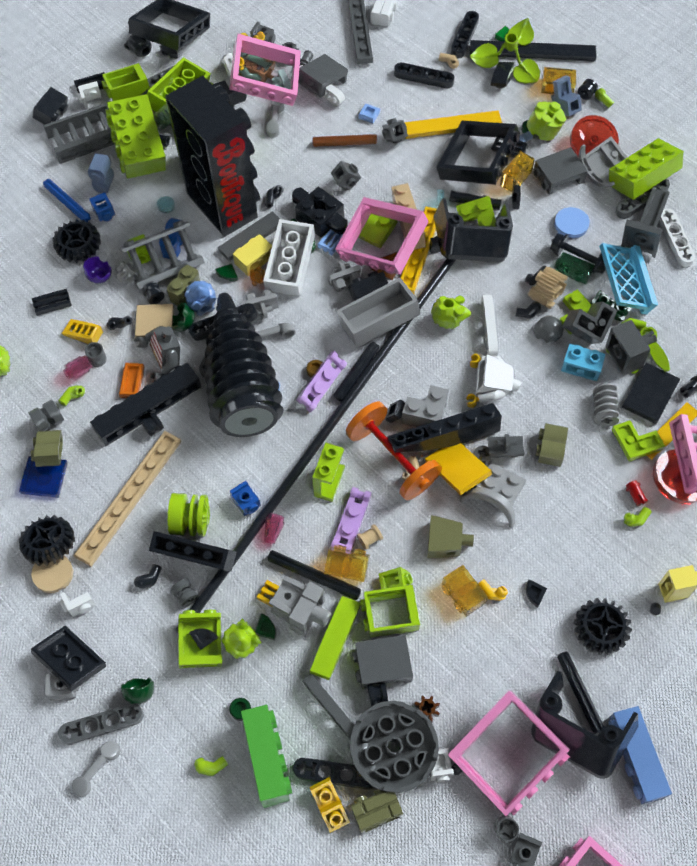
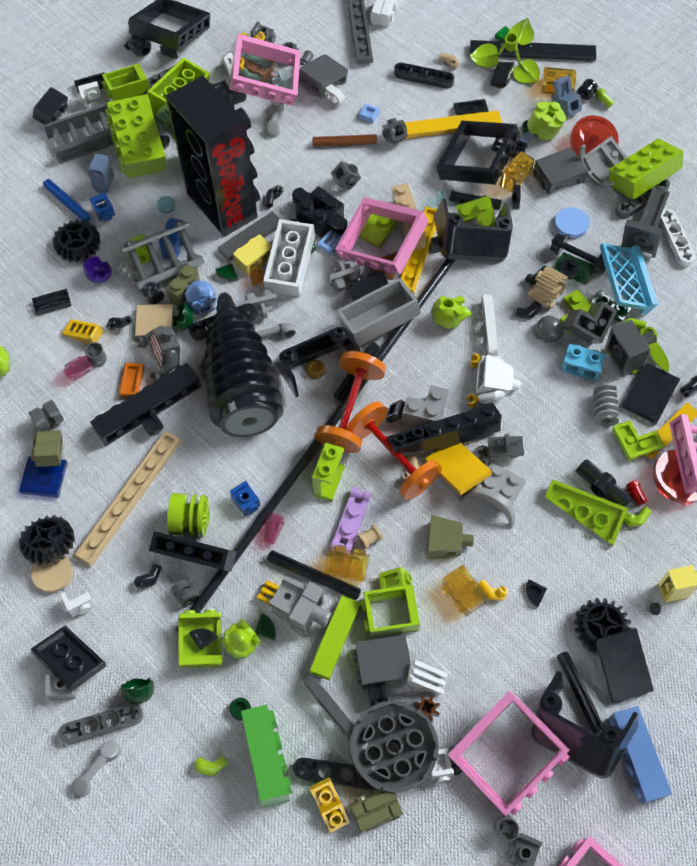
lime arm [58,385,85,406] -> none
lavender plate [296,351,347,413] -> none
black beam [451,11,479,58] -> none
olive brick [535,423,568,467] -> none
none -> black windscreen [275,327,361,397]
none -> orange piece [314,351,386,453]
none -> white tile [407,660,447,695]
none -> black tile [453,99,489,116]
none -> lime wing [545,479,628,546]
none -> black wheel [560,259,579,280]
none -> black piece [575,459,632,507]
none -> black tile [594,628,654,703]

